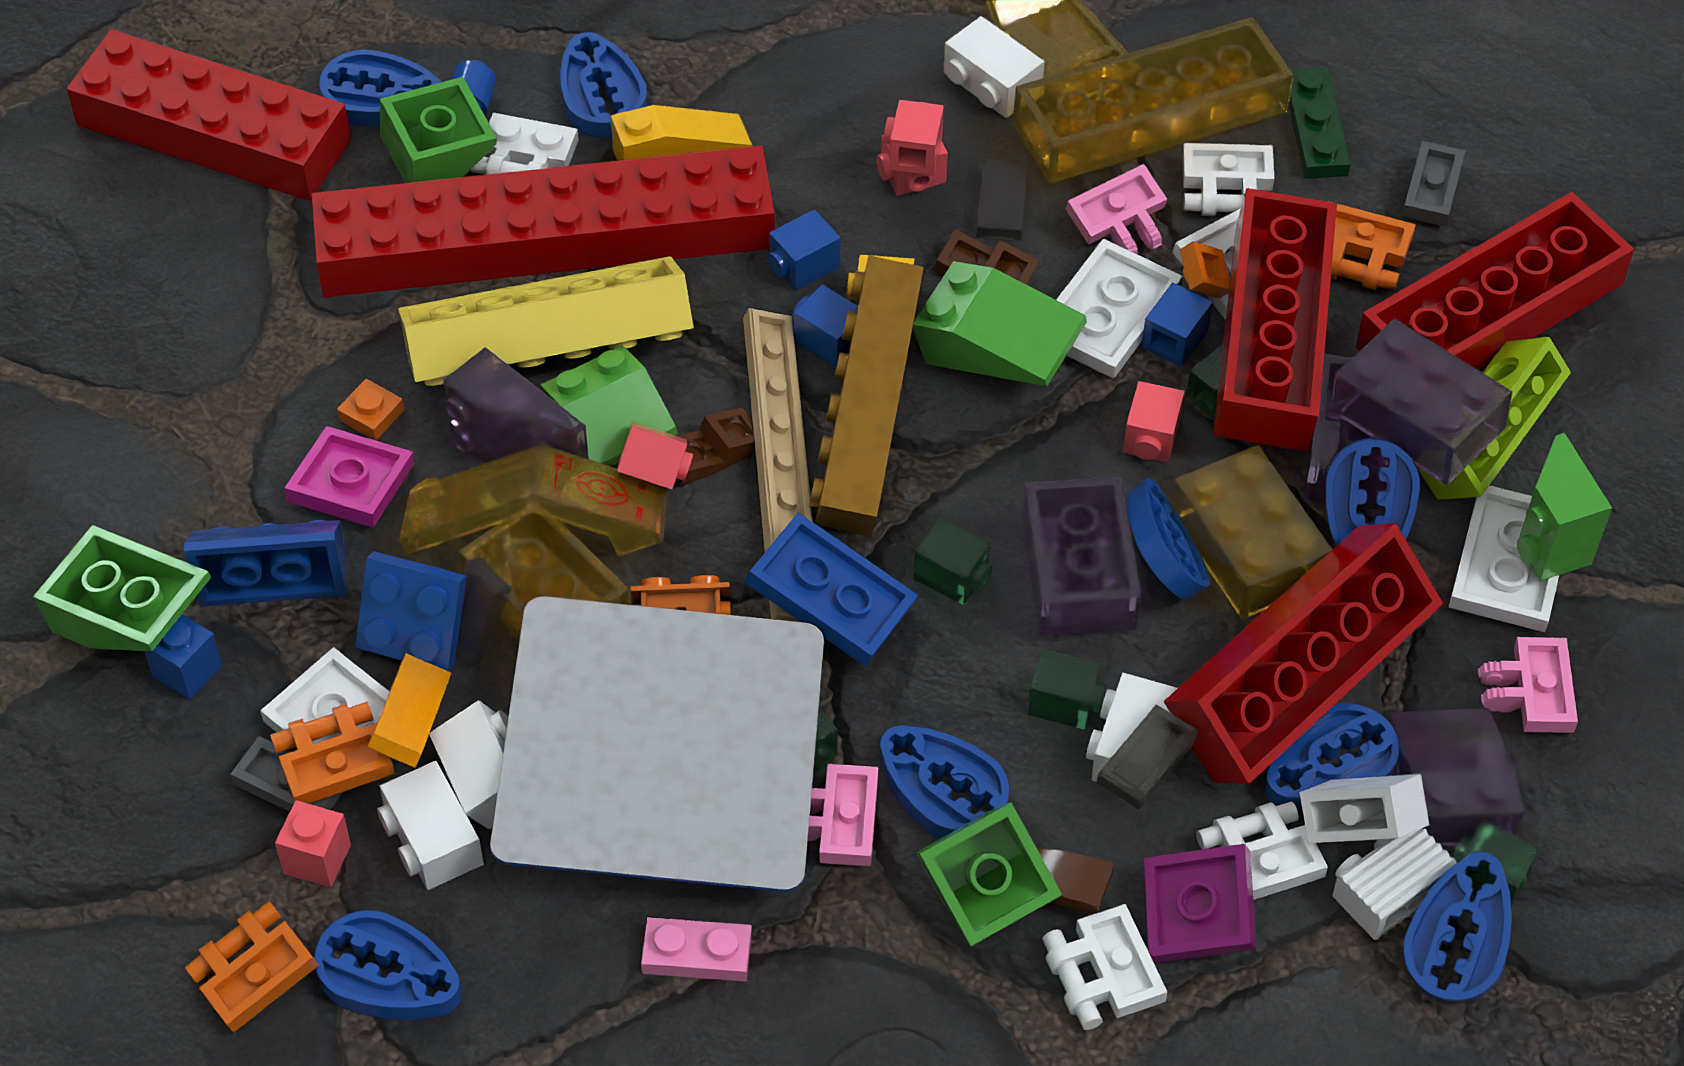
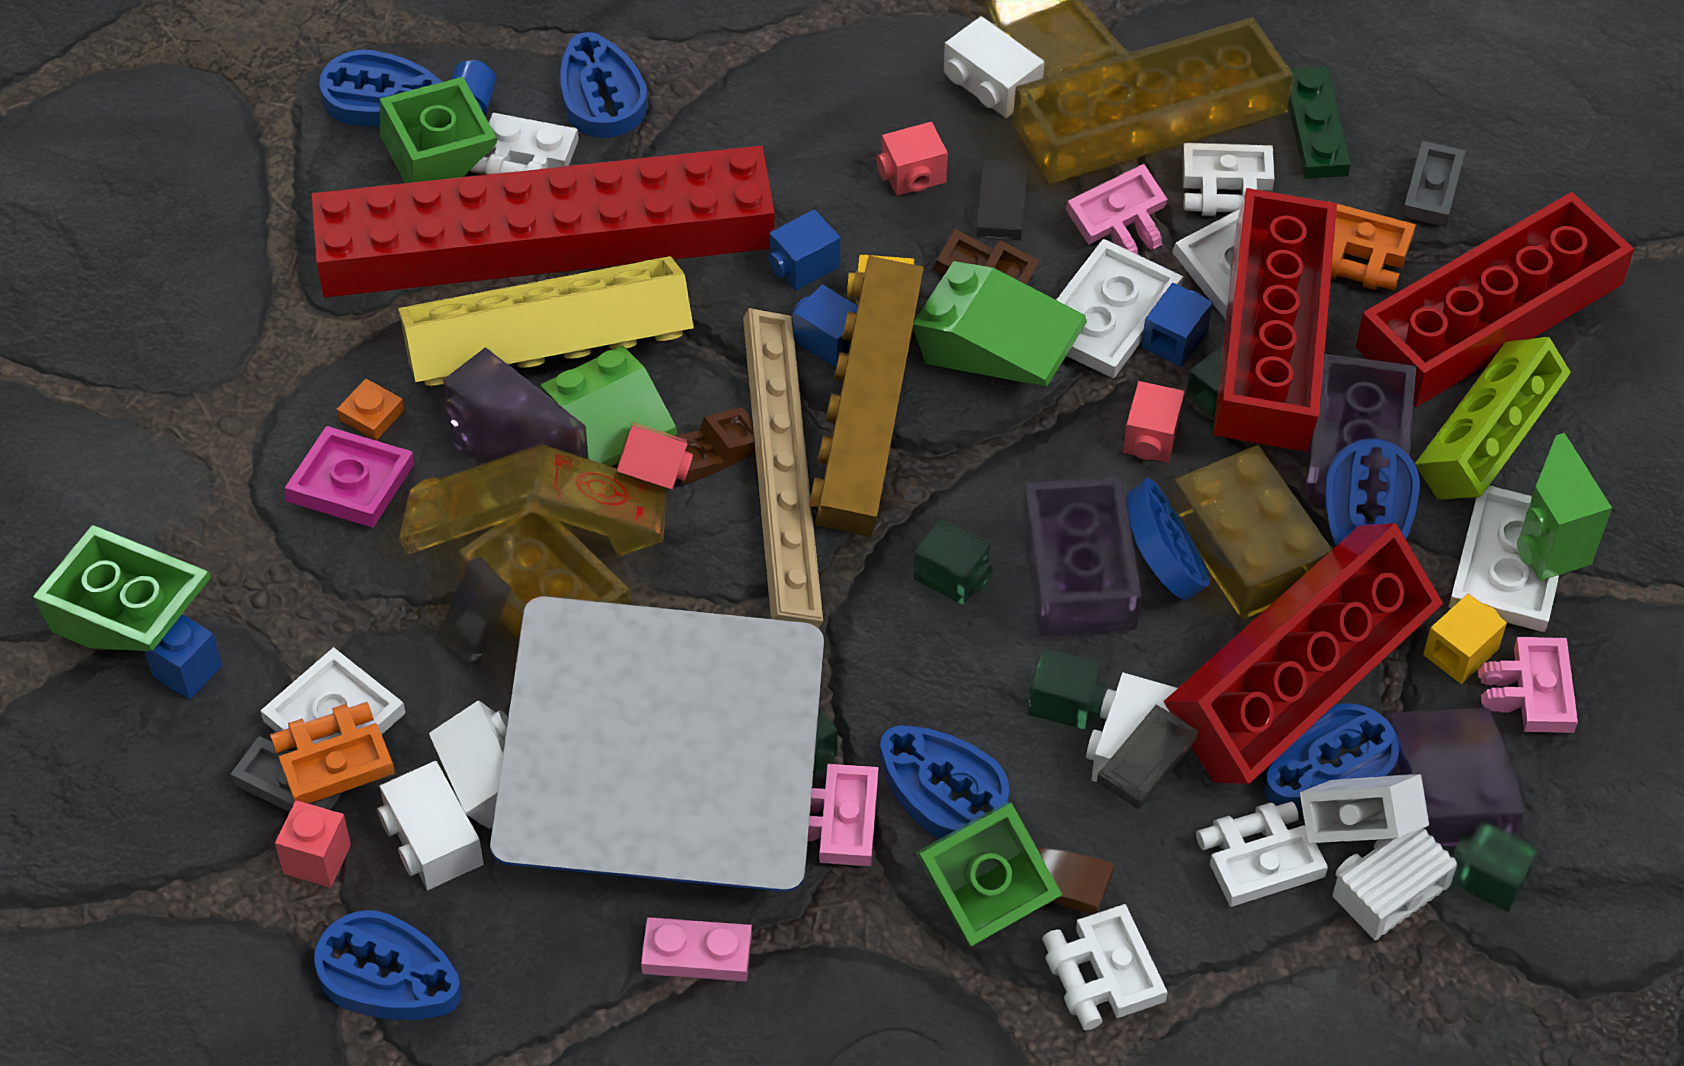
red brick [67,29,351,201] -> none
blue slope [184,520,347,607] -> none
orange plate [185,901,319,1032] -> none
blue plate [355,551,467,671] -> none
light orange tile [368,653,451,767] -> none
yellow slope [610,105,752,161] -> none
orange hinge [631,575,731,615] -> none
blue plate [744,512,918,667] -> none
coral brick [884,100,944,176] -> none
magenta plate [1144,844,1257,963] -> none
orange plate [1179,241,1230,298] -> none
clear purple brick [1331,318,1513,486] -> none
blue piece [1404,852,1512,1003] -> none
none -> yellow brick [1423,593,1507,684]

